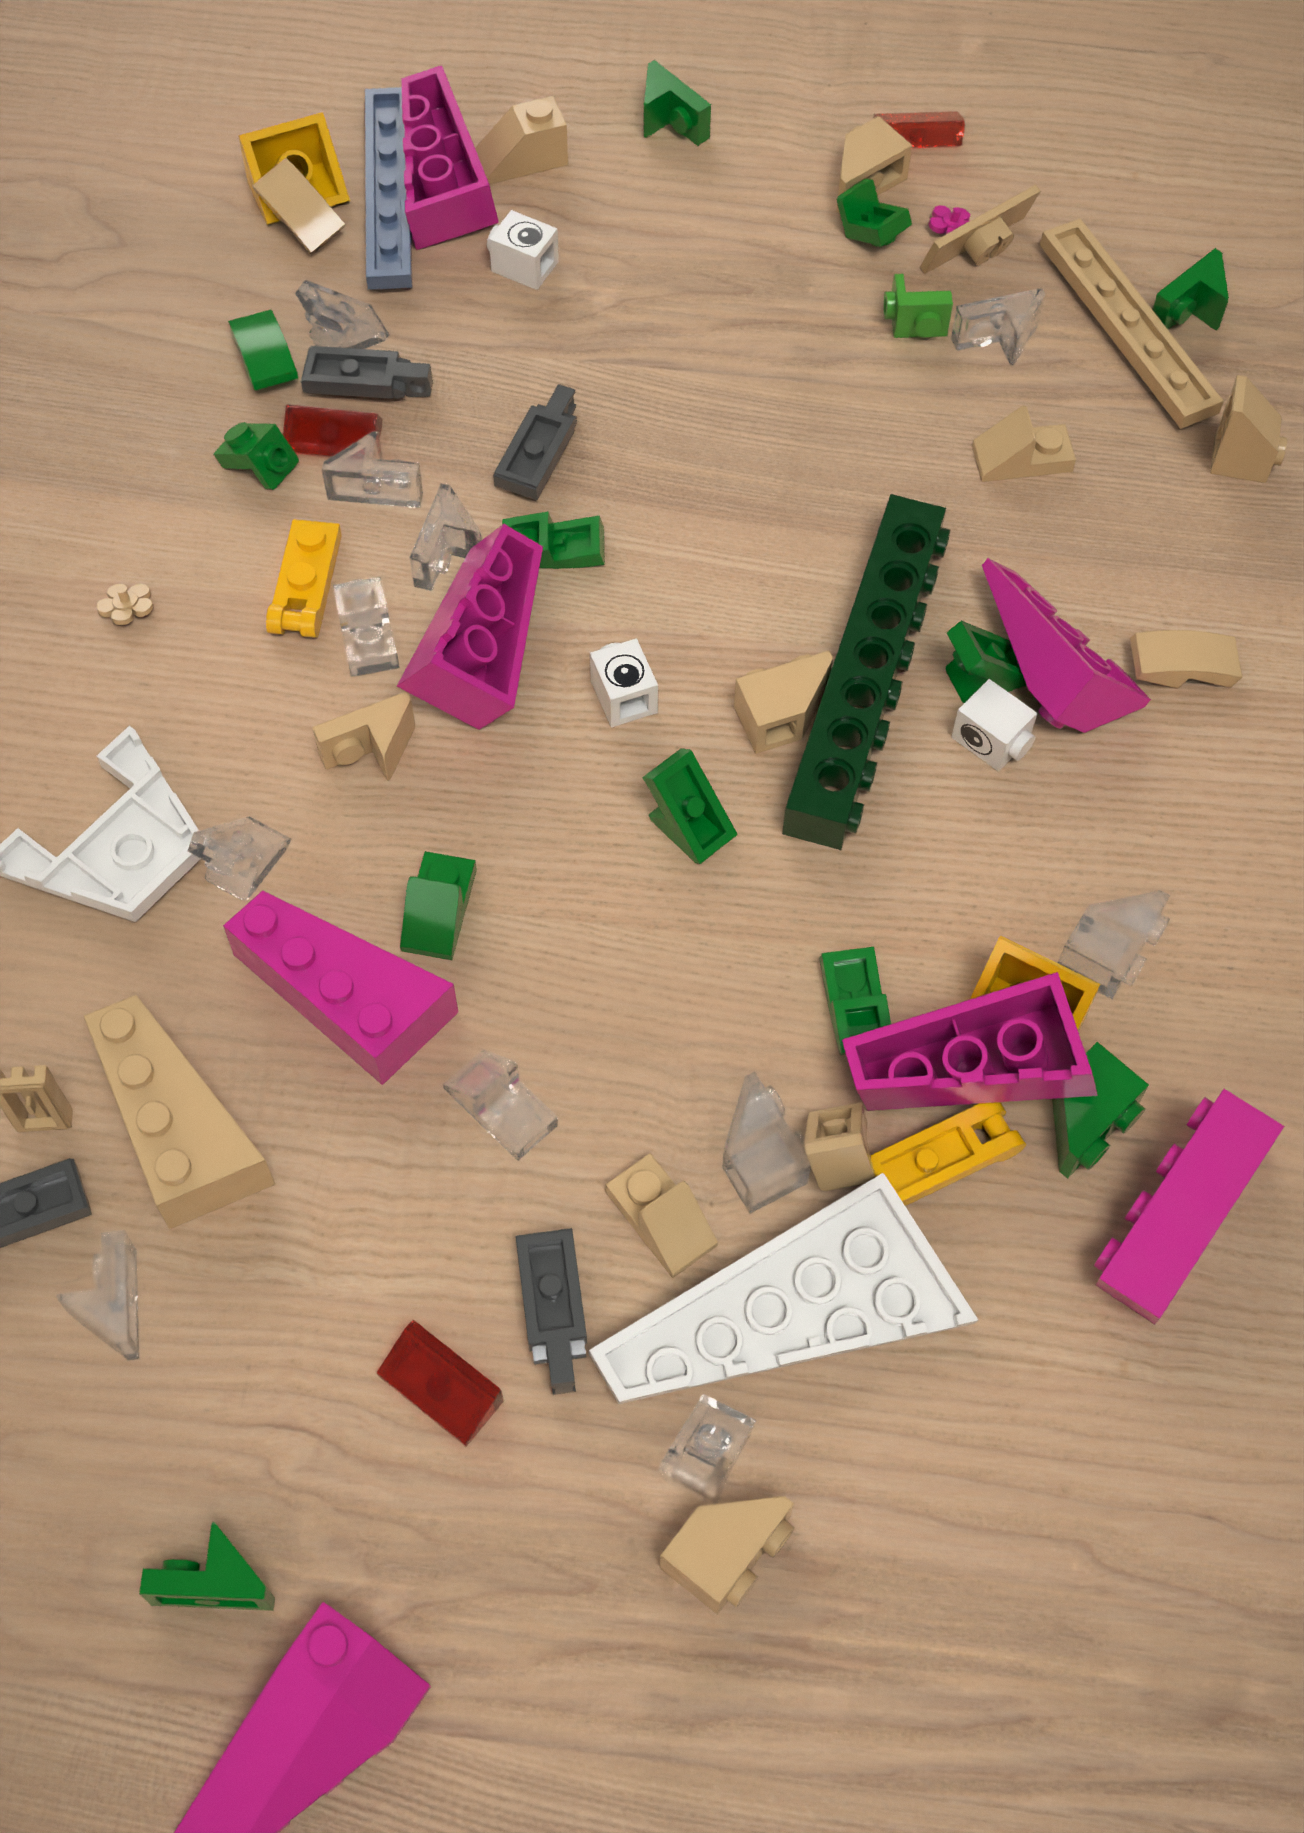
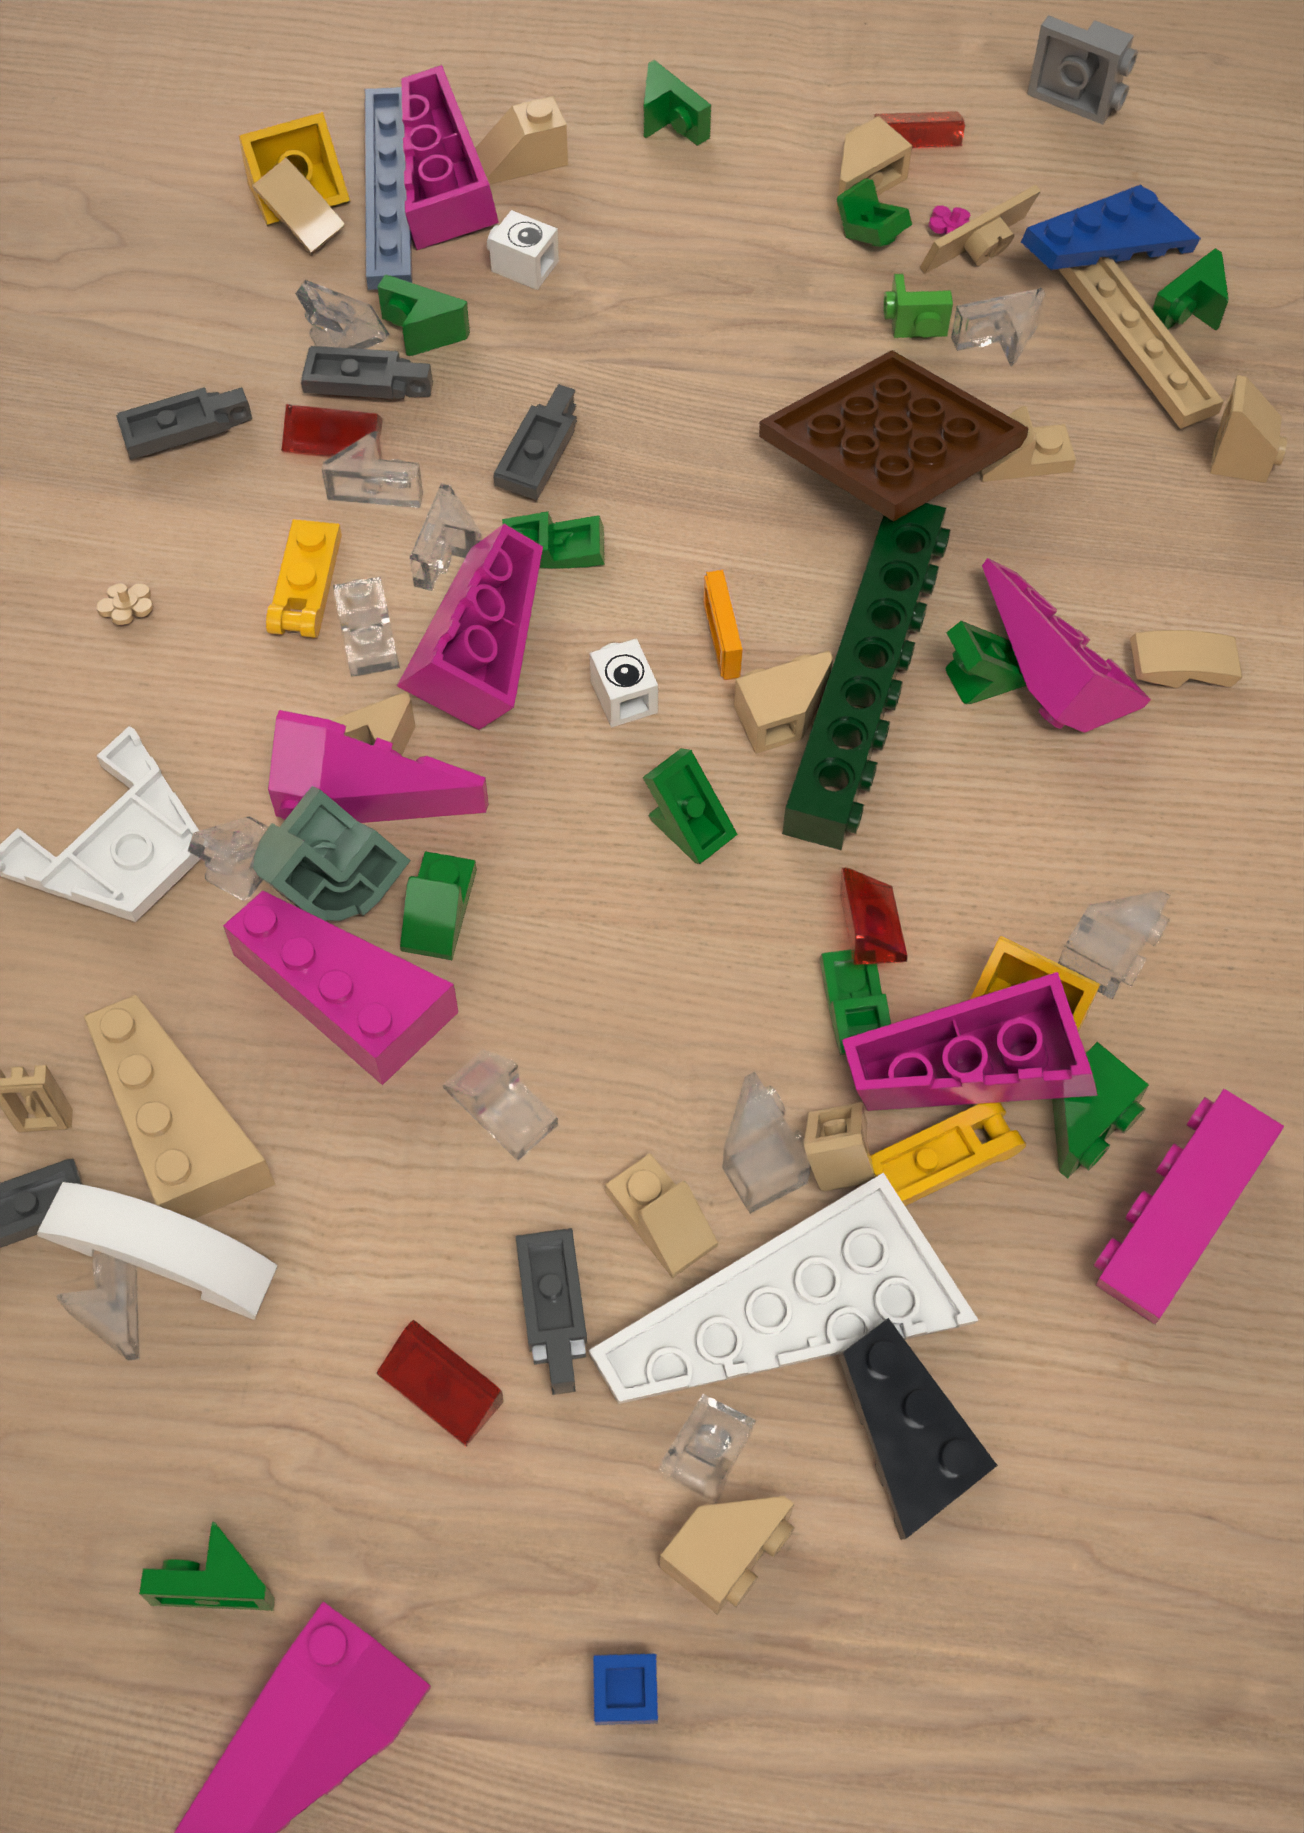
green bracket [213,422,299,489] -> none
green slope [228,309,299,391] -> none
white brick [951,679,1037,772] -> none
none -> white slope [37,1182,278,1320]
none -> dark grey hinge [116,387,252,460]
none -> sand green brick [253,786,411,921]
none -> dark pink wedge [268,710,489,823]
none -> green slope [377,274,470,356]
none -> blue plate [593,1654,658,1725]
none -> light orange tile [703,570,743,680]
none -> reddish brown plate [759,350,1028,521]
none -> black wing [838,1318,998,1540]
none -> clear red slope [840,867,908,965]
none -> blue wing [1021,184,1201,270]
none -> light grey plate [1027,15,1138,125]

